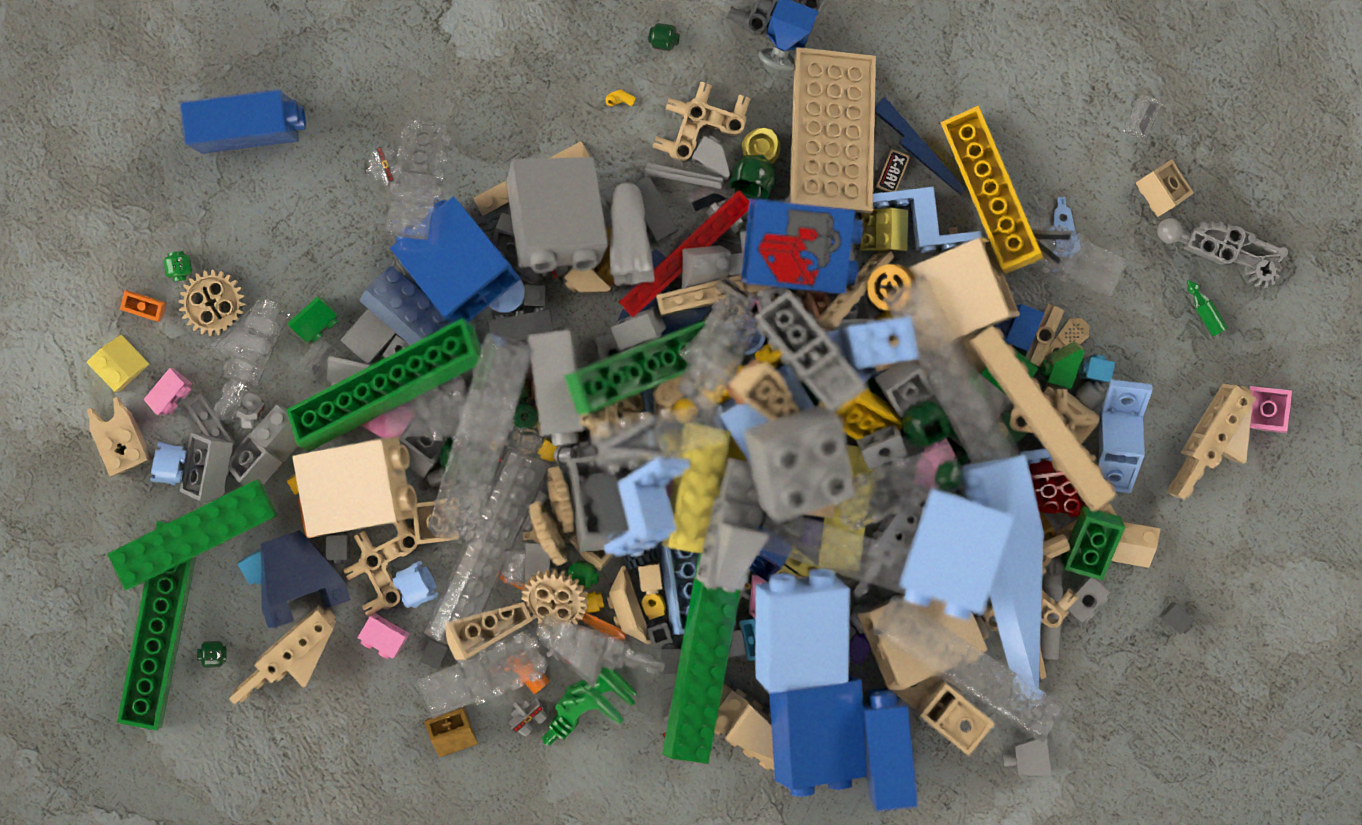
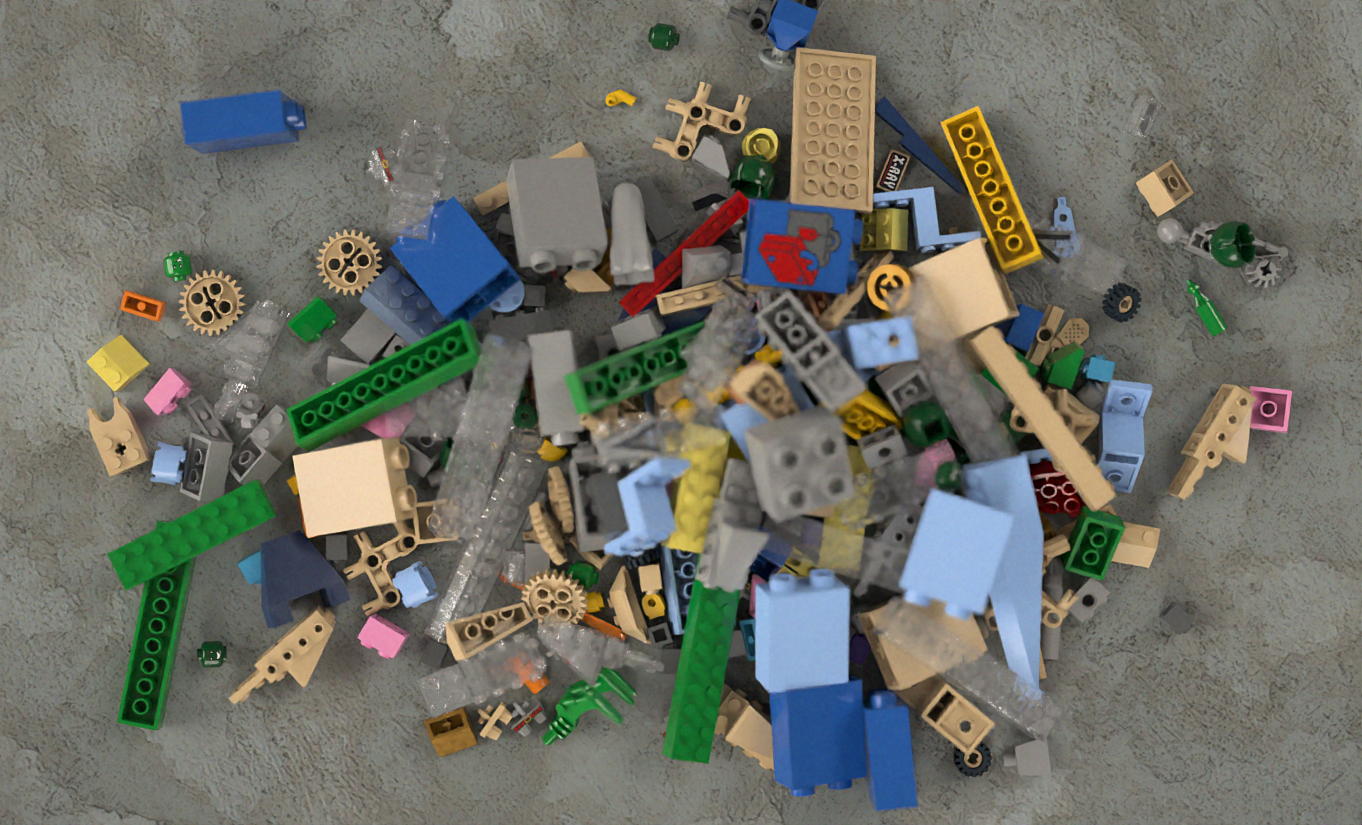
light grey brick [554,445,580,468] -> none
light grey axle [645,163,724,189] -> none
none -> tan gear [316,230,383,296]
none -> tan hips [477,702,513,740]
none -> black bush [953,741,992,777]
none -> black bush [1102,283,1142,323]
none -> dark green piece [1208,221,1256,268]

